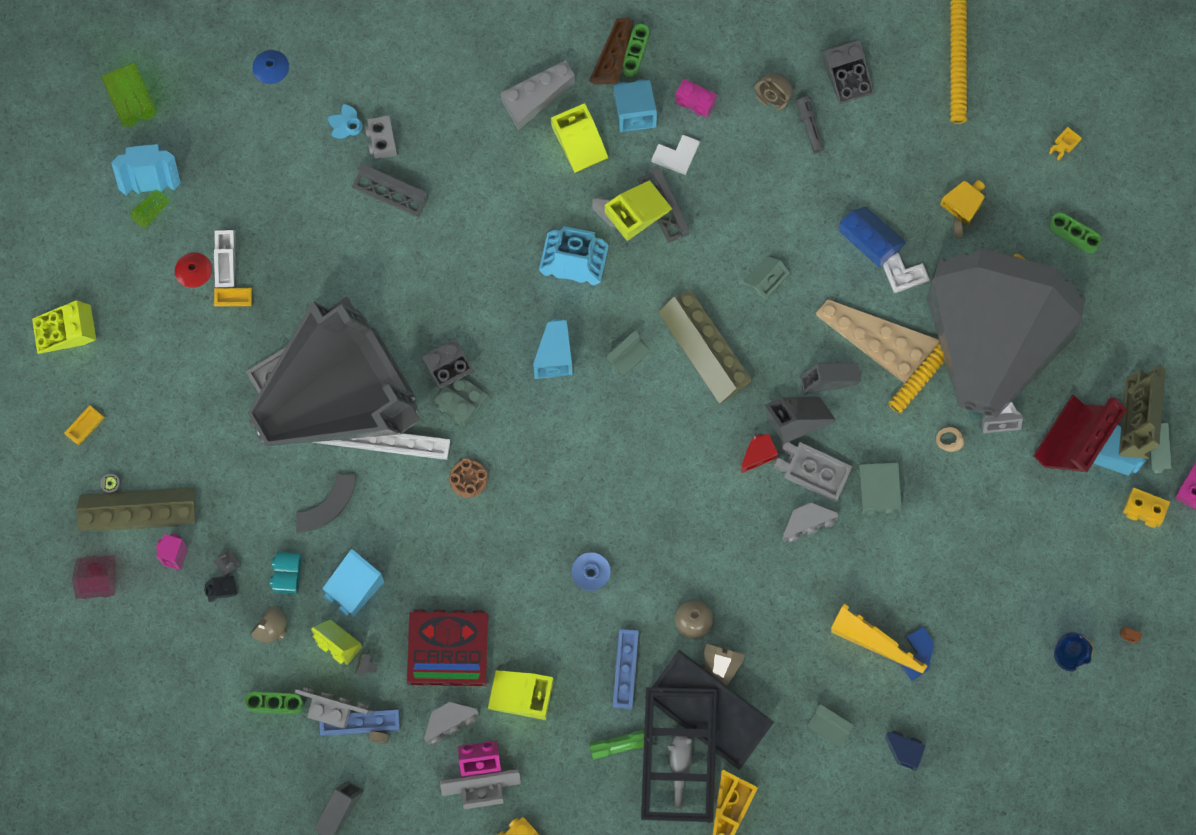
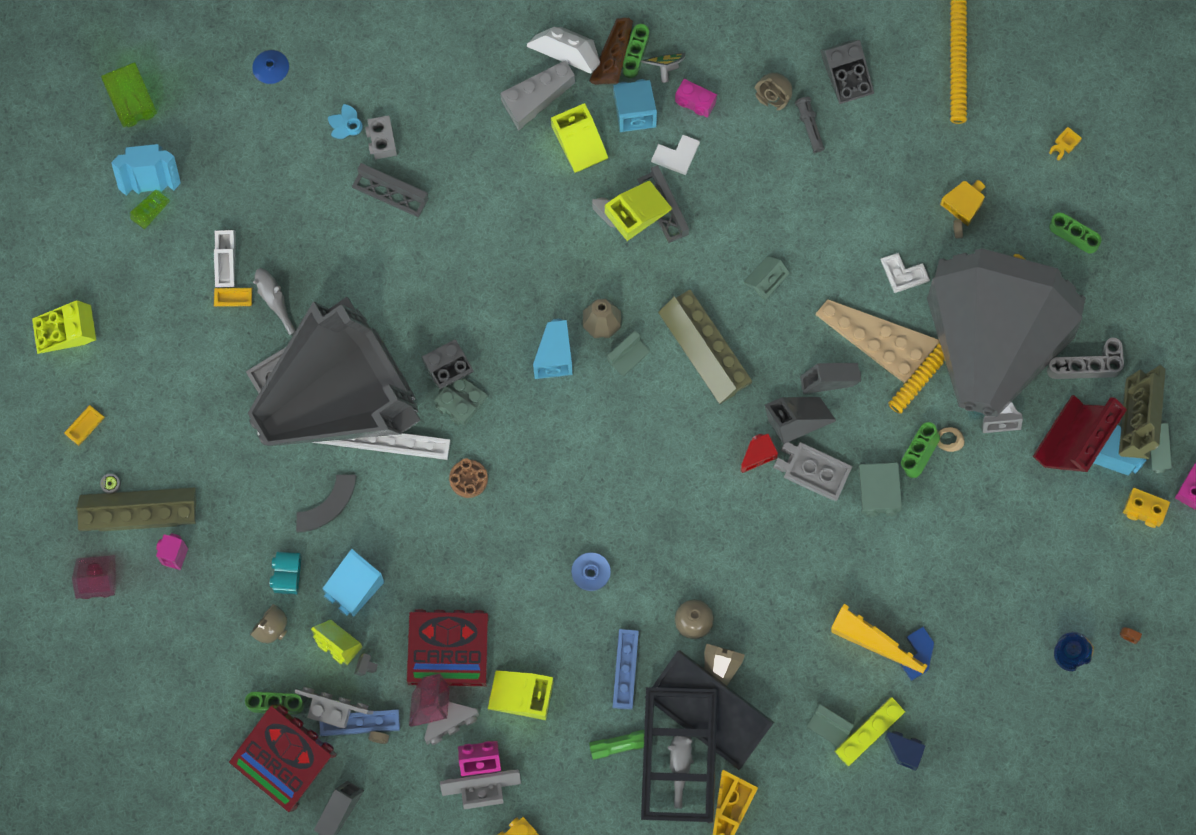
red dish [175,252,212,288] -> none
black bracket [204,576,238,602] -> none
dark grey tile [213,550,241,576] -> none
medium azure slope [539,226,609,285] -> none
light grey slope [783,503,838,543] -> none
blue slope [839,206,906,268] -> none
none -> dark red panel [229,704,337,812]
none -> light grey piece [253,268,296,336]
none -> clear pink slope [409,673,450,727]
none -> white wedge [527,27,600,74]
none -> dark tan cone [583,299,621,338]
none -> shield [641,53,685,83]
none -> neon yellow plate [834,697,905,766]
none -> bright green beam [901,422,940,478]
none -> light grey beam [1047,338,1124,379]

